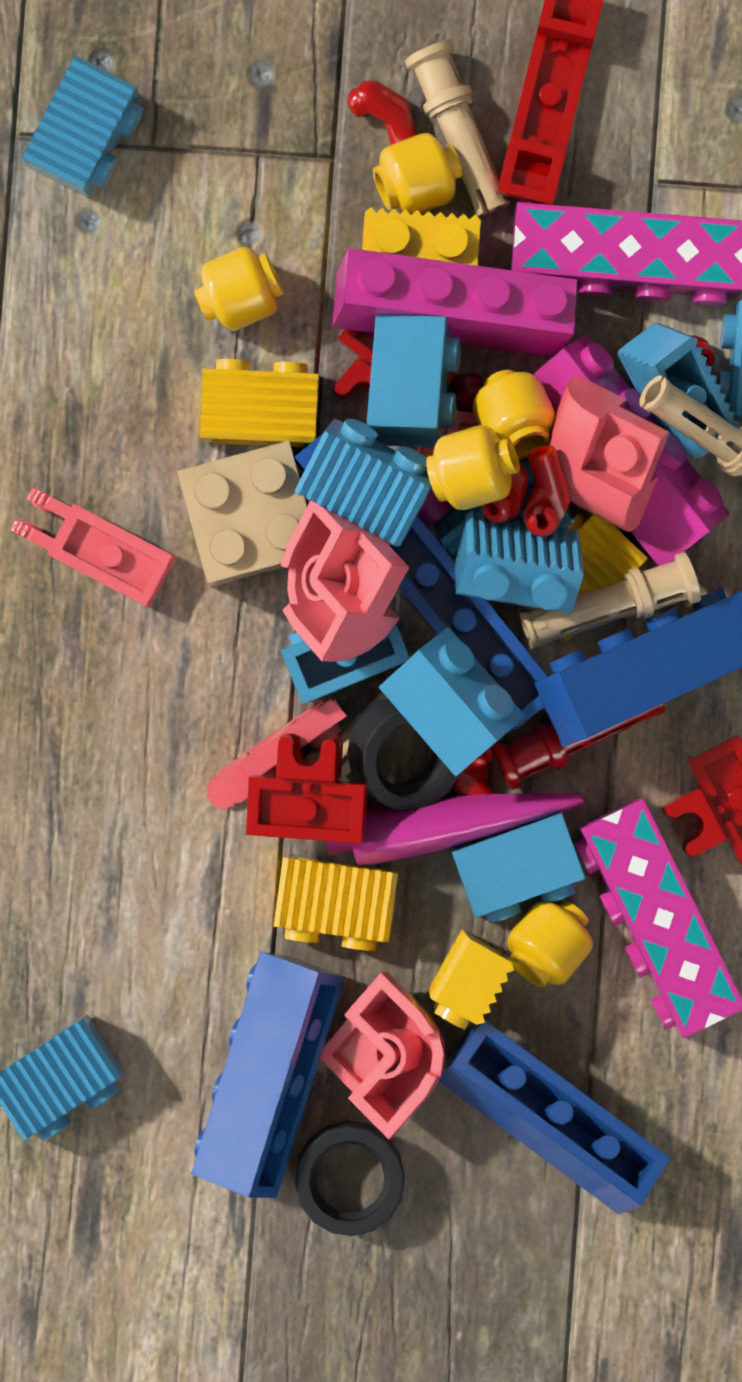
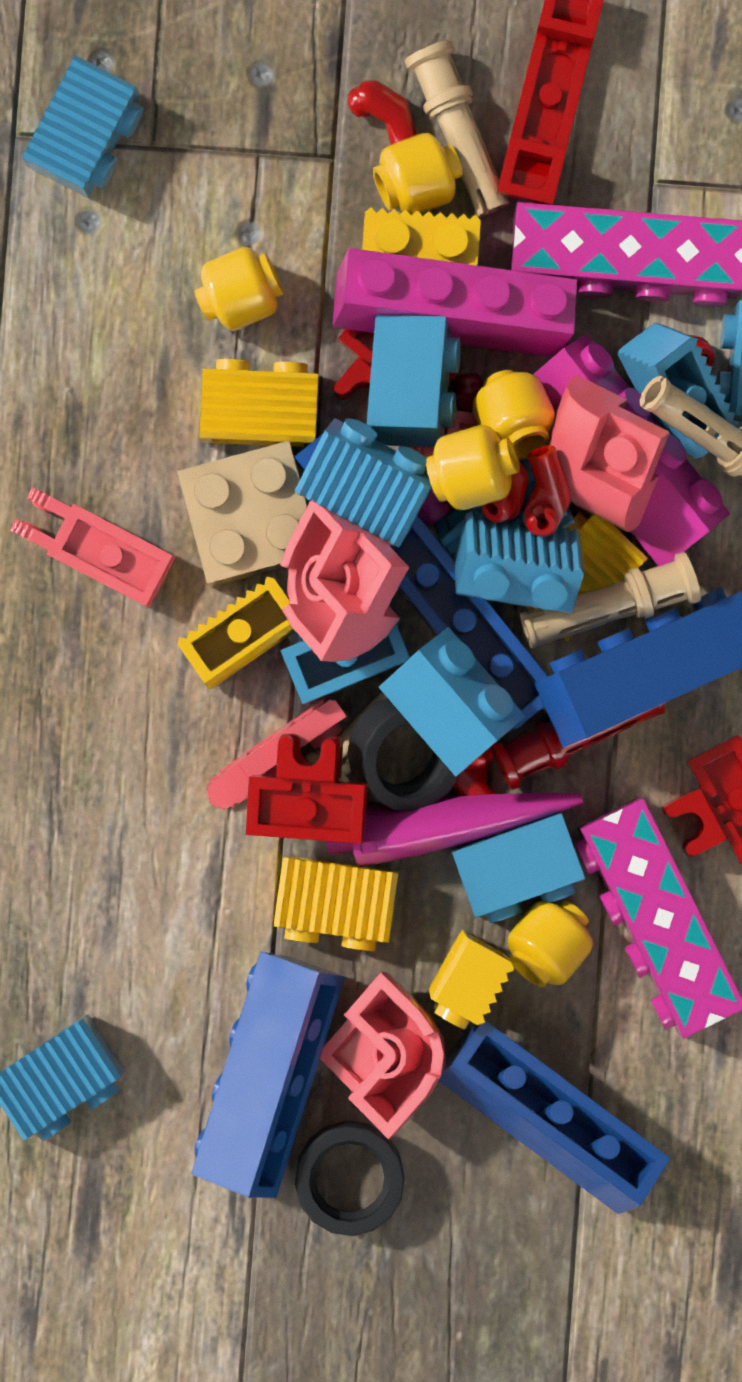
none -> yellow brick [178,577,295,689]

